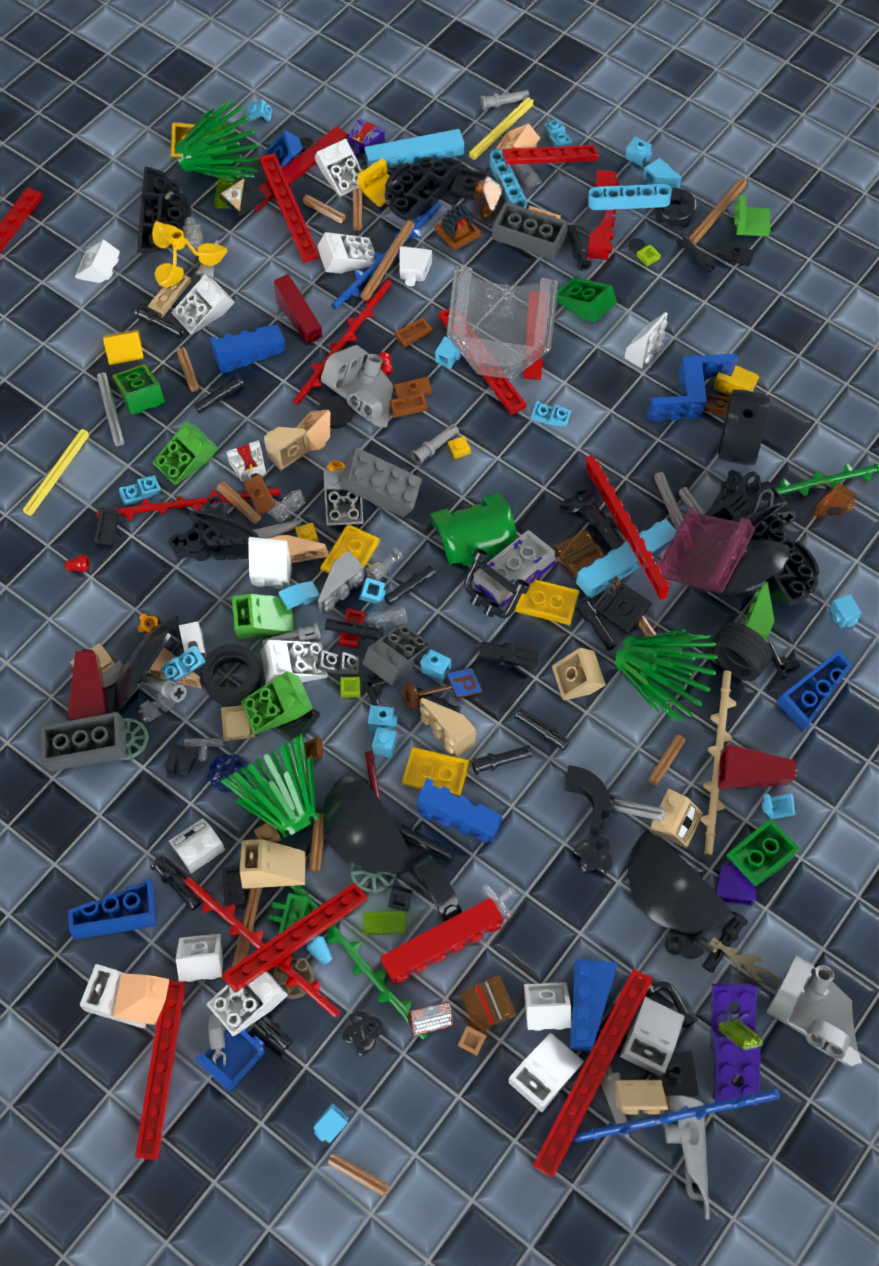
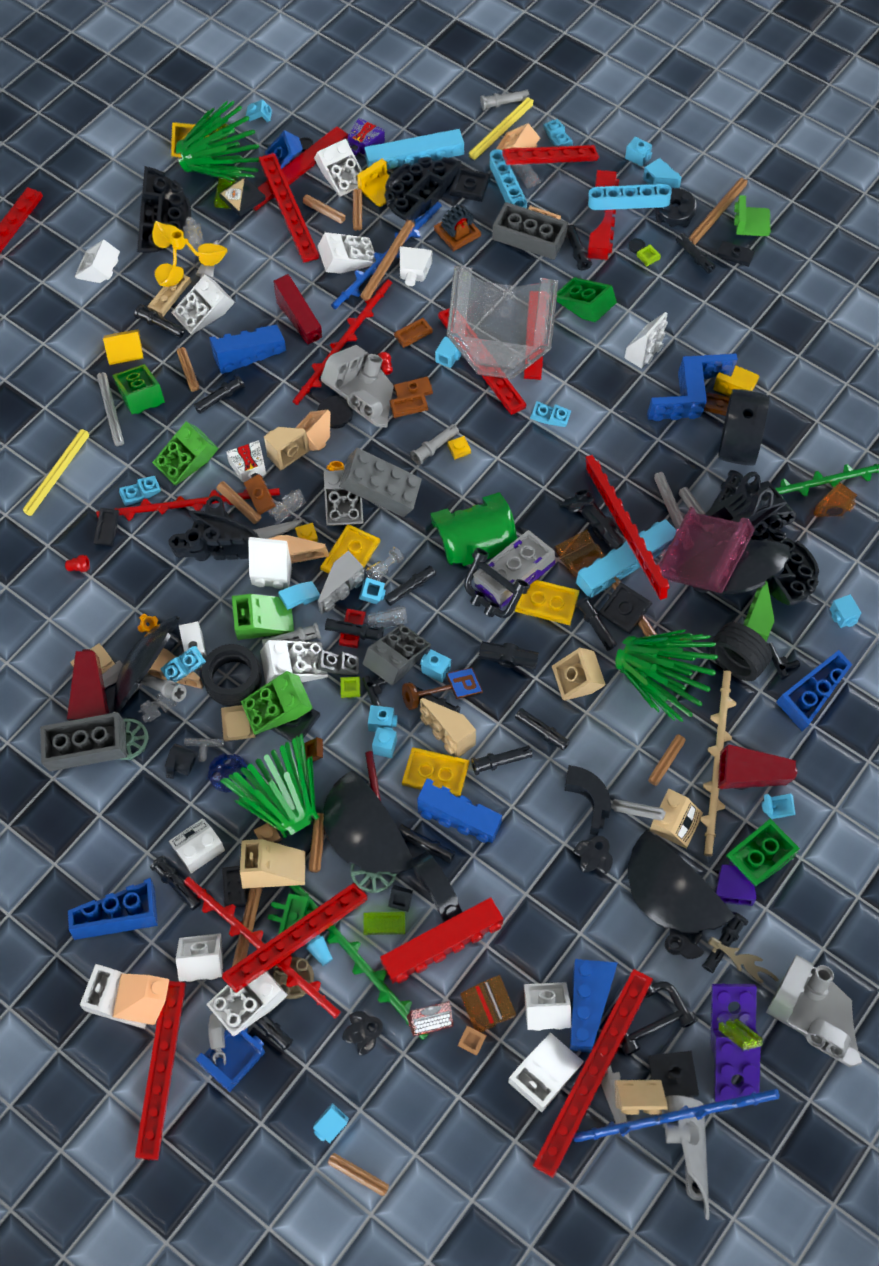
clear orange slope [474,176,503,219] -> none
clear piece [482,884,515,920] -> none
light grey slope [620,997,685,1077] -> none

